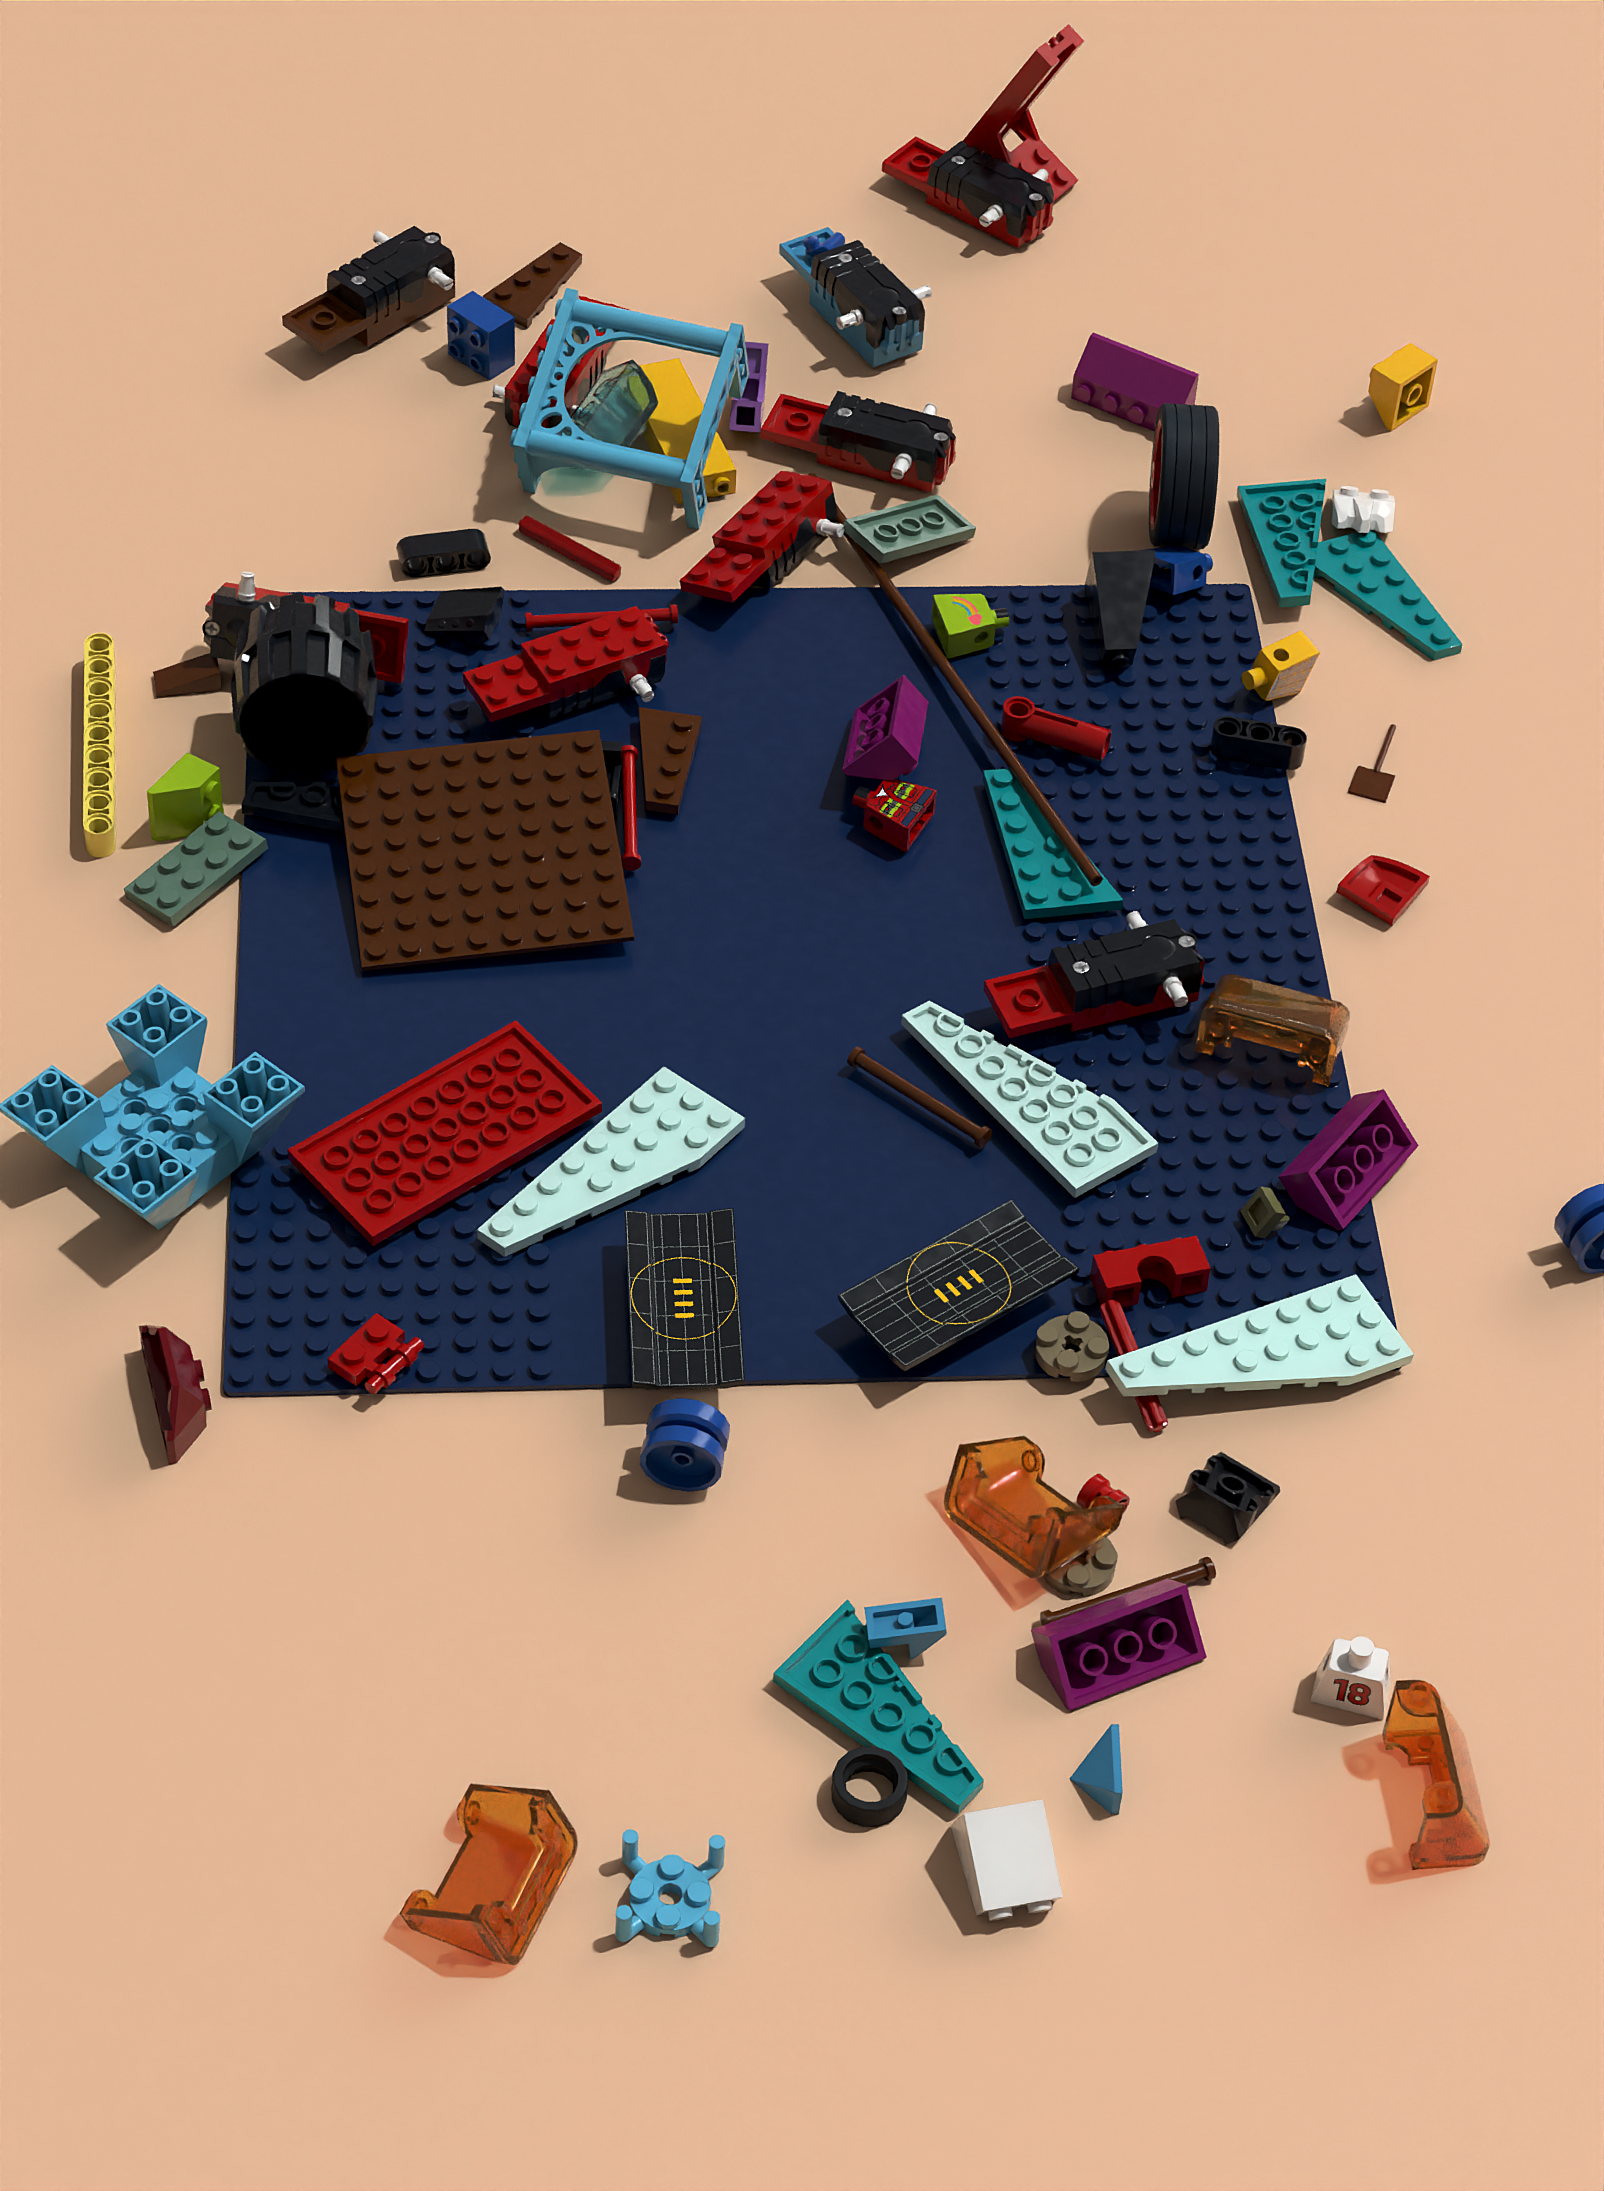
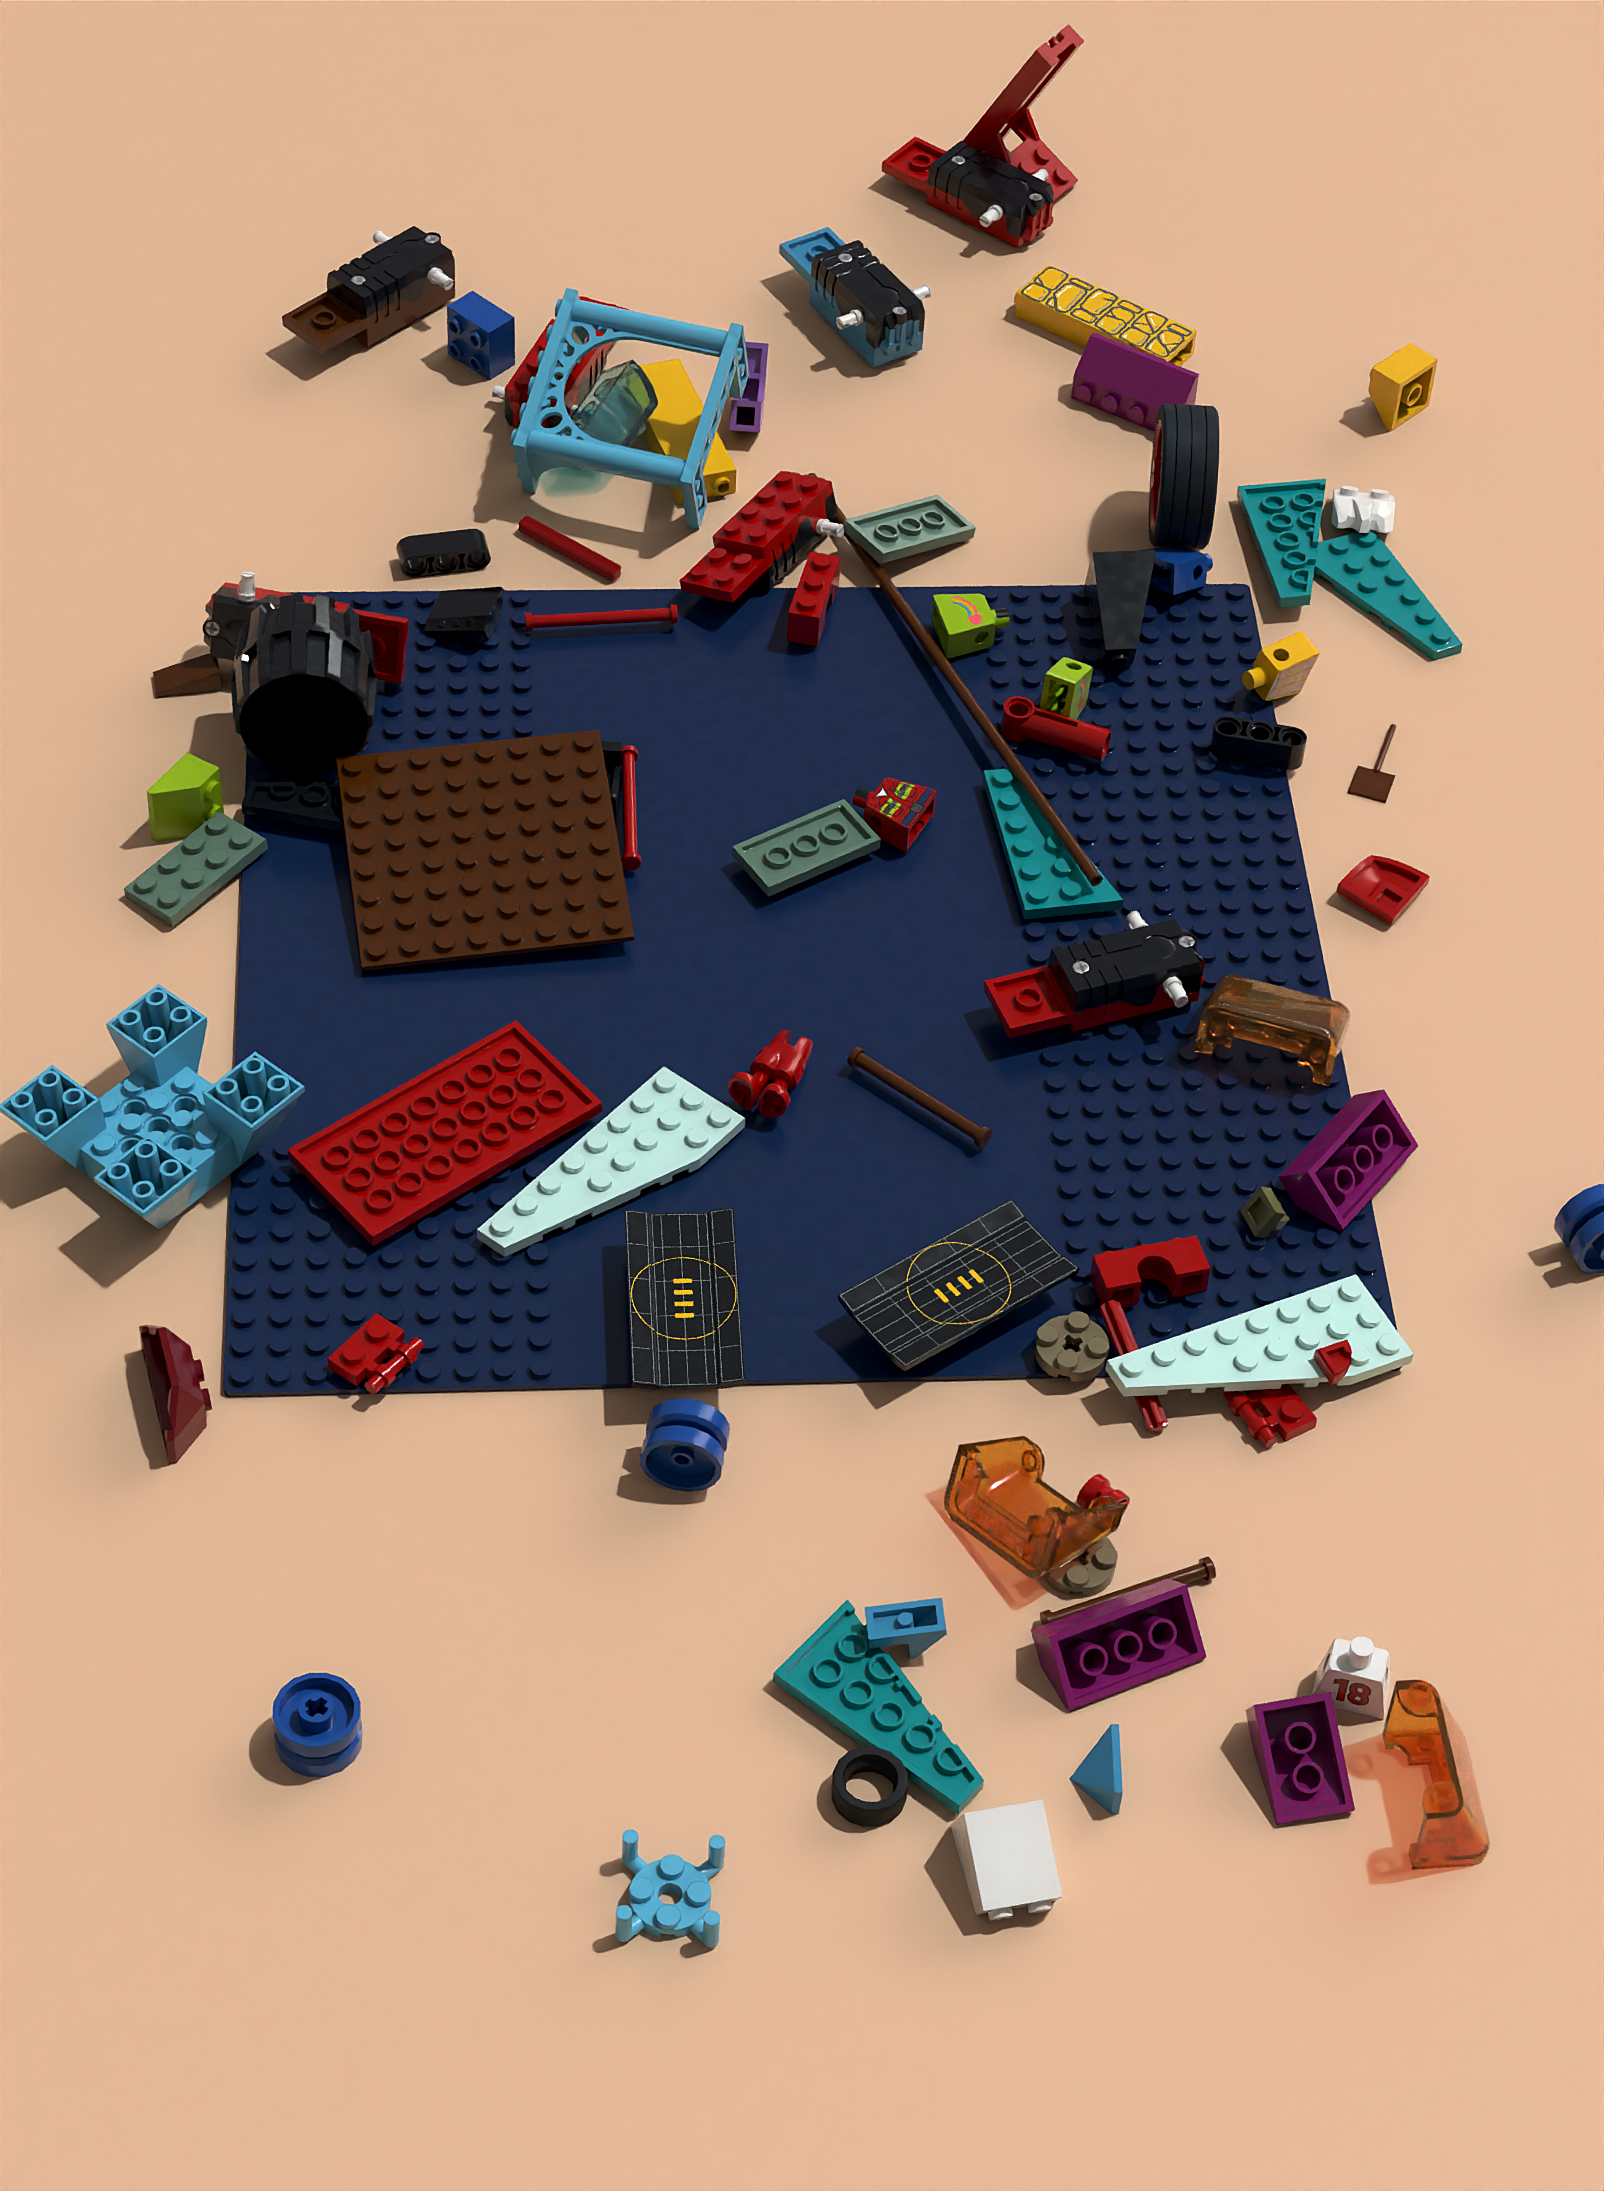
light yellow beam [83,633,116,858] -> none
clear orange windscreen [399,1784,578,1965] -> none
red piece [463,606,669,722] -> none
reddish brown wing [483,242,582,329] -> none
reddish brown wing [638,707,702,815] -> none
piece [760,391,956,493] -> none
blue arm [803,232,845,256] -> none
magenta slope [842,675,929,781] -> none
light aqua wing [901,1001,1158,1198] -> none
black slope [1175,1452,1280,1545] -> none
none -> blue wheel [272,1673,362,1777]
none -> red piece [728,1030,813,1118]
none -> sand green plate [732,799,881,897]
none -> red arch [787,551,841,646]
none -> yellow brick [1014,264,1197,367]
none -> lime torso [1039,657,1093,719]
none -> red plate [1223,1384,1317,1448]
none -> magenta slope [1245,1692,1355,1825]
none -> red tile [1313,1340,1352,1385]

